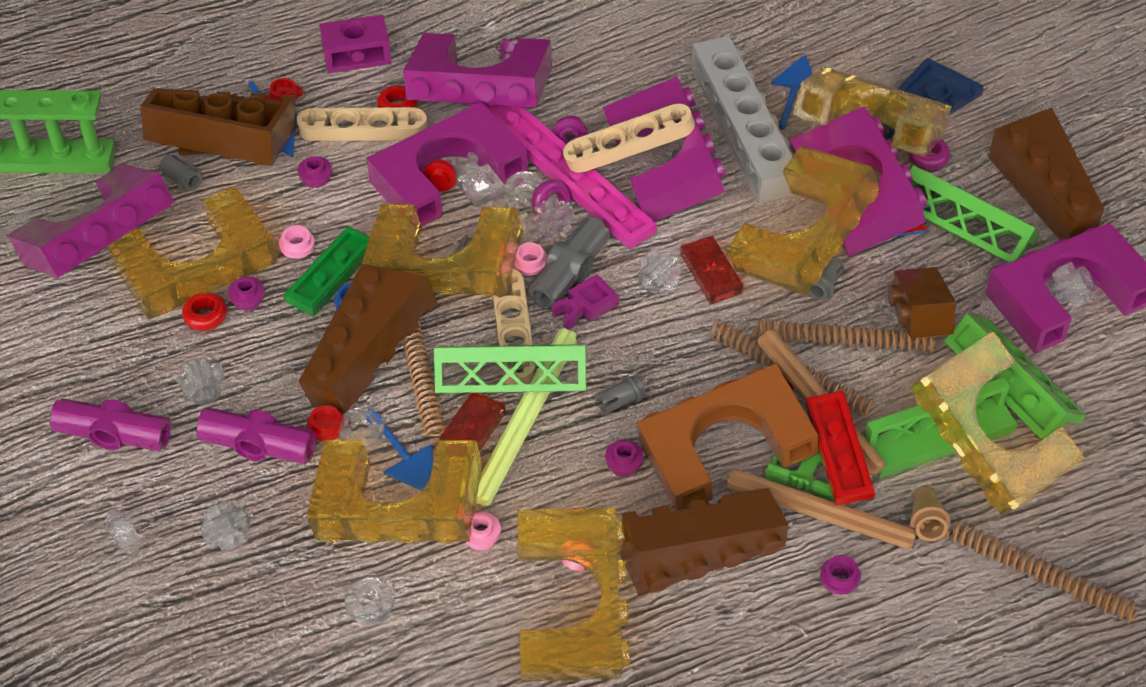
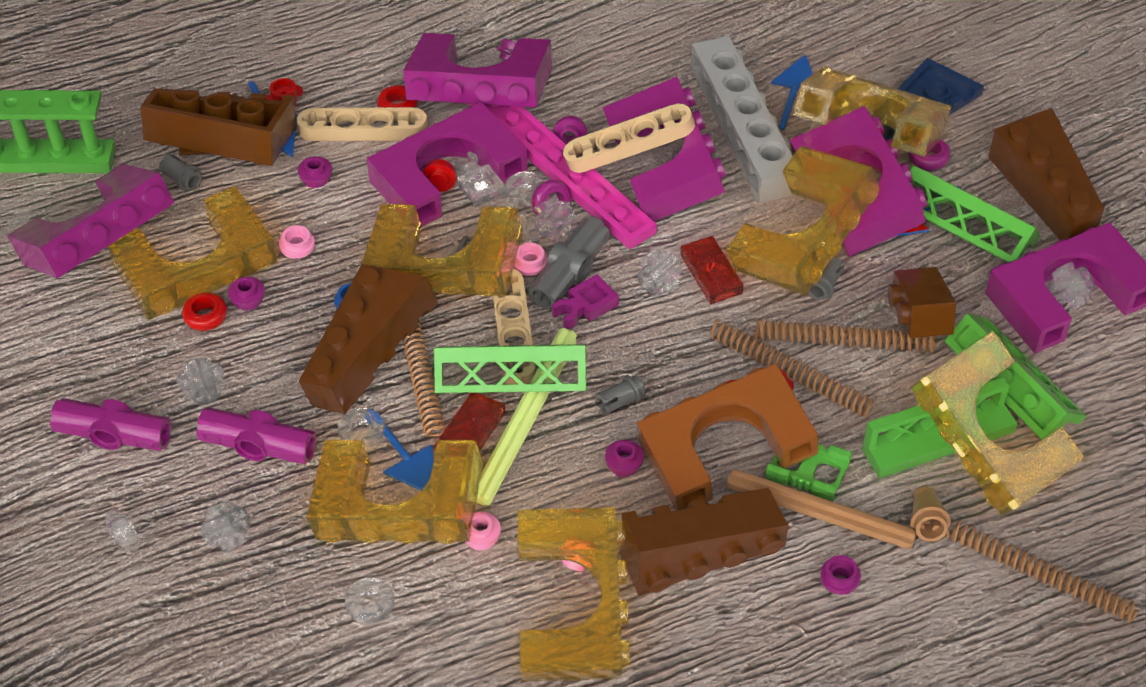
green tile [284,226,377,317] -> none
red plate [307,405,346,442] -> none
magenta brick [319,15,391,74] -> none
medium nougat axle [758,329,886,477] -> none
red tile [805,390,875,506] -> none

